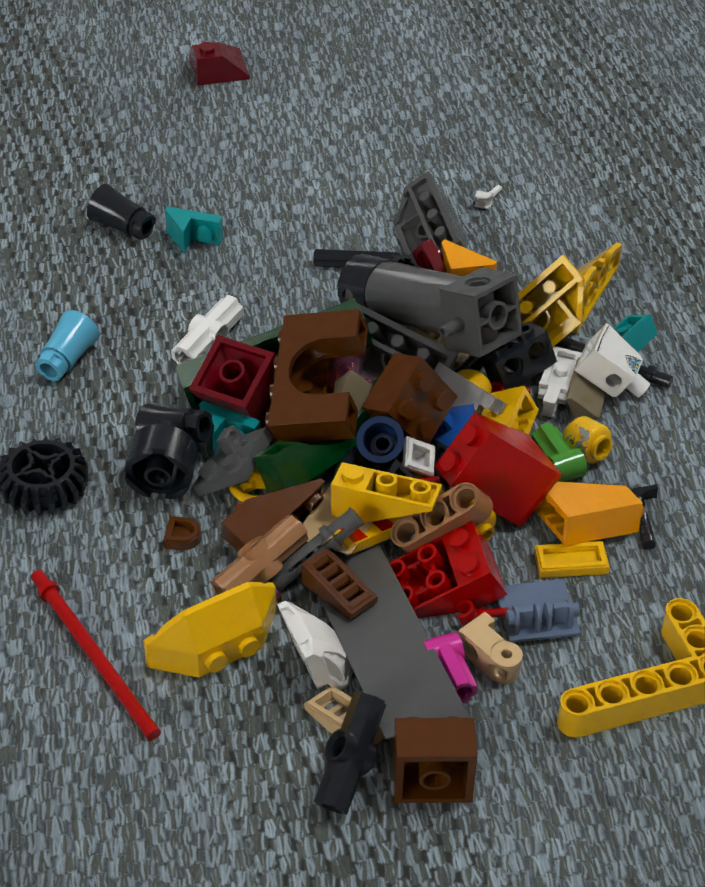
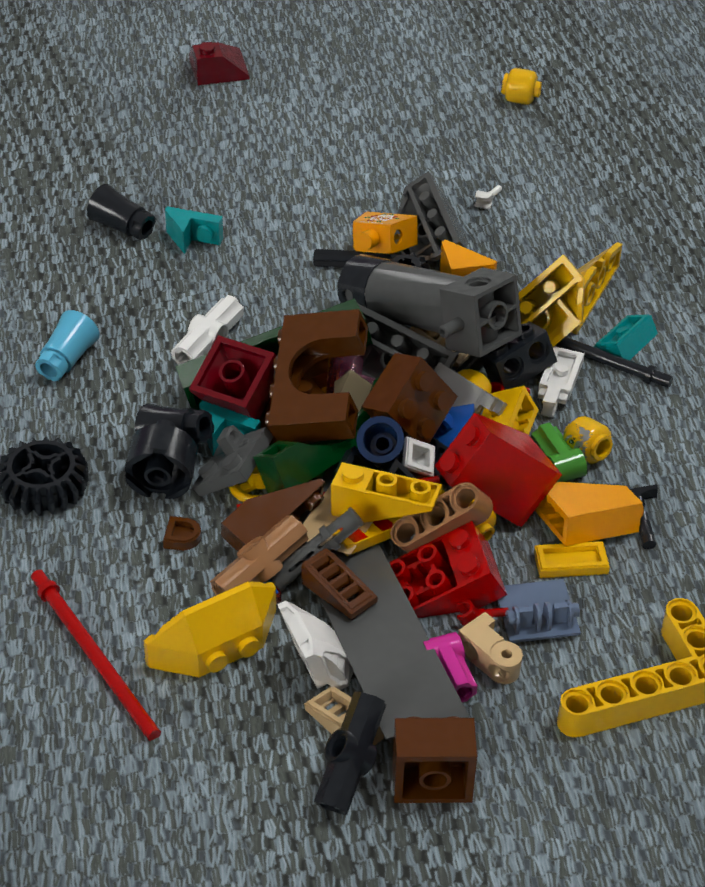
dark red bracket [412,239,447,273] -> none
dark tan slope [566,357,606,420] -> none
white torso [574,323,650,398] -> none
none -> light orange torso [353,212,418,254]
none -> yellow head [501,68,542,105]

